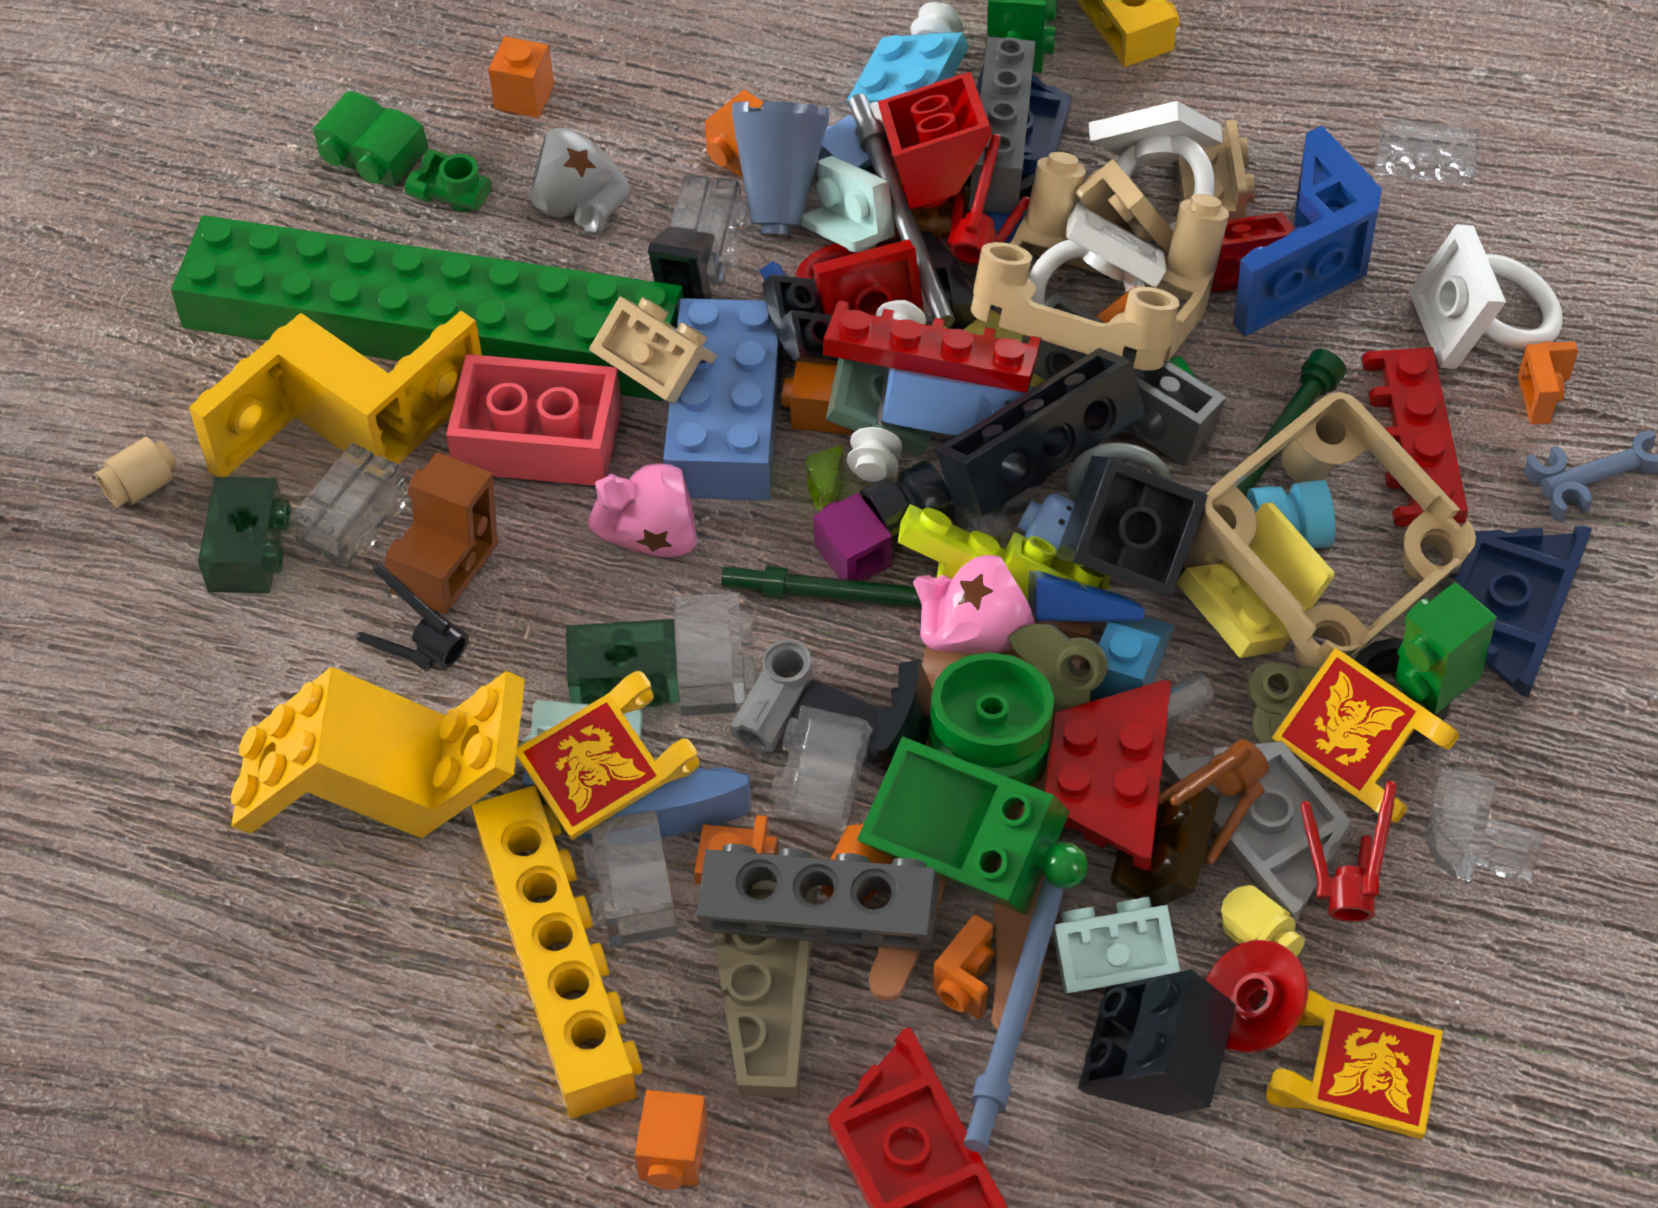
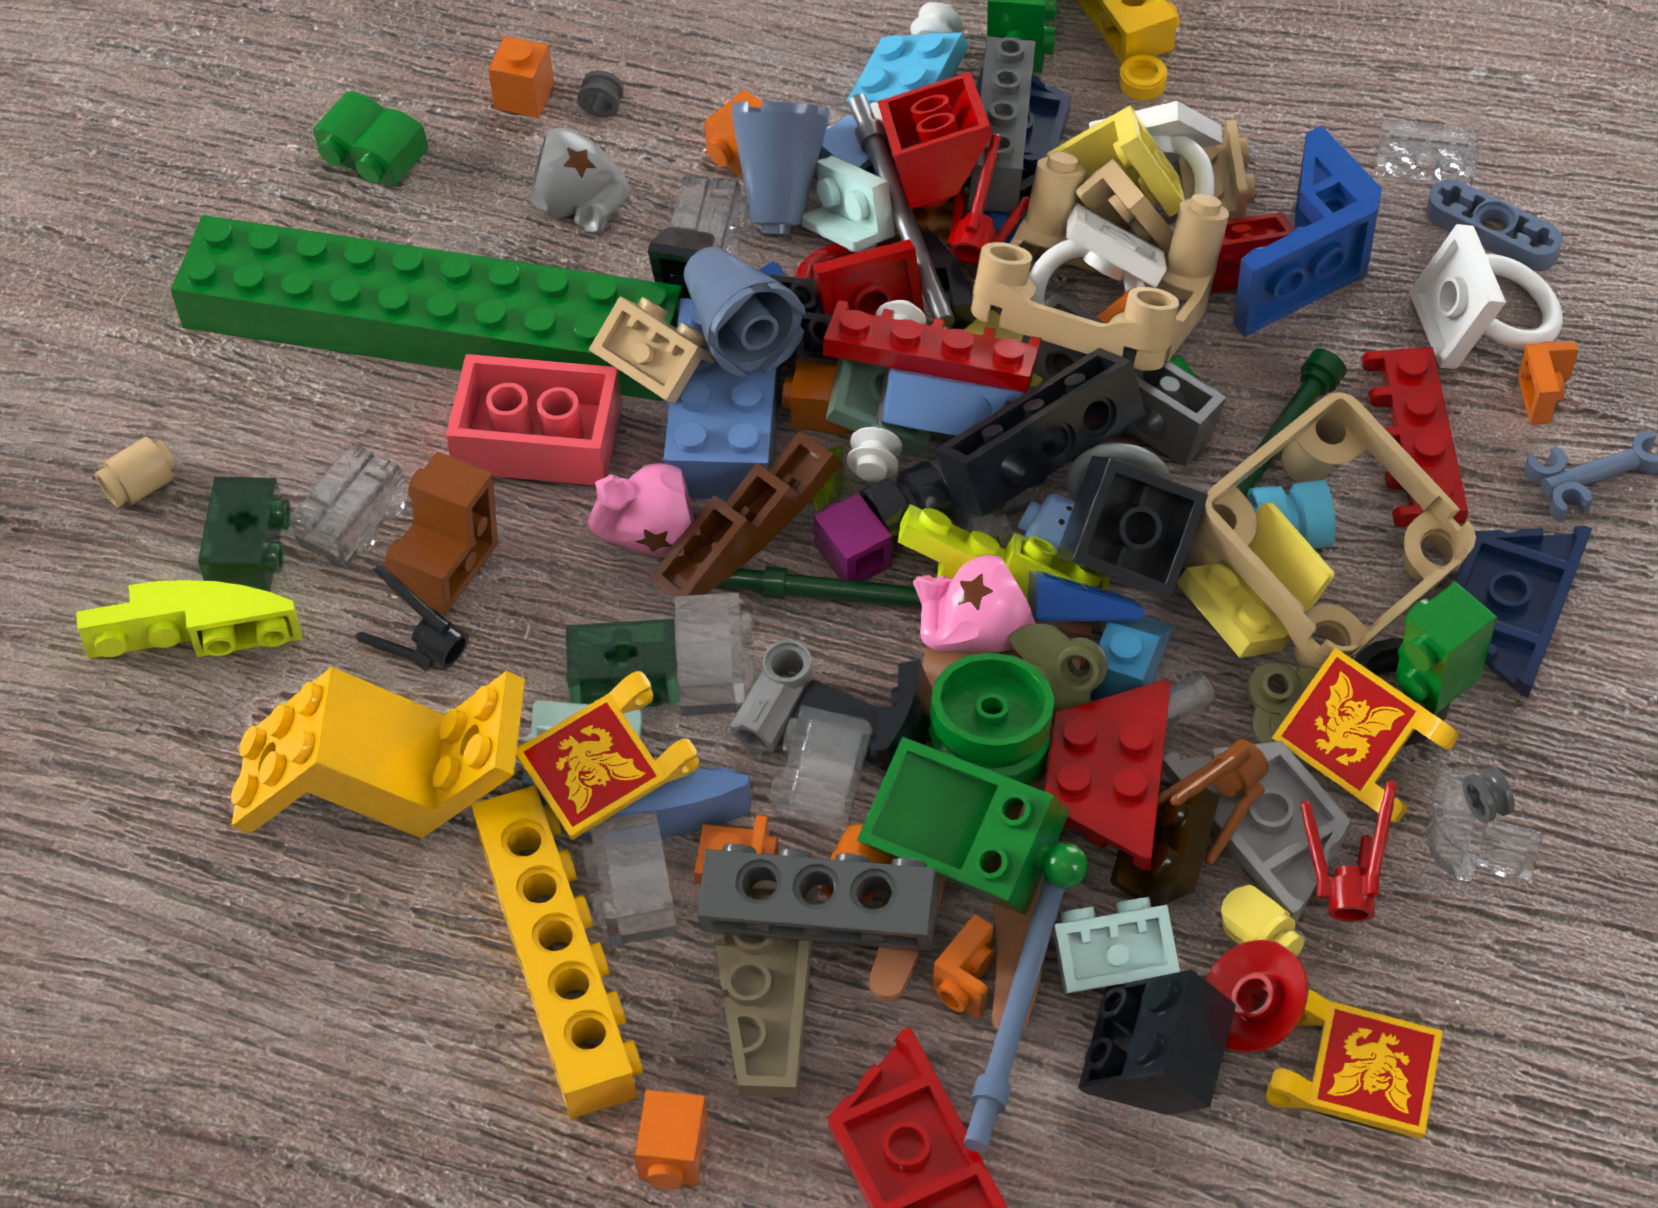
yellow bracket [189,311,482,481] -> none
green plate [405,149,492,212] -> none
none -> neon yellow slope [76,580,303,659]
none -> dark grey bush [577,70,624,118]
none -> reddish brown slope [649,431,842,607]
none -> sand blue cone [684,247,806,377]
none -> light yellow bracket [1046,105,1185,218]
none -> yellow tile [1119,54,1167,101]
none -> sand blue beam [1426,179,1562,271]
none -> dark grey bush [1462,766,1515,824]

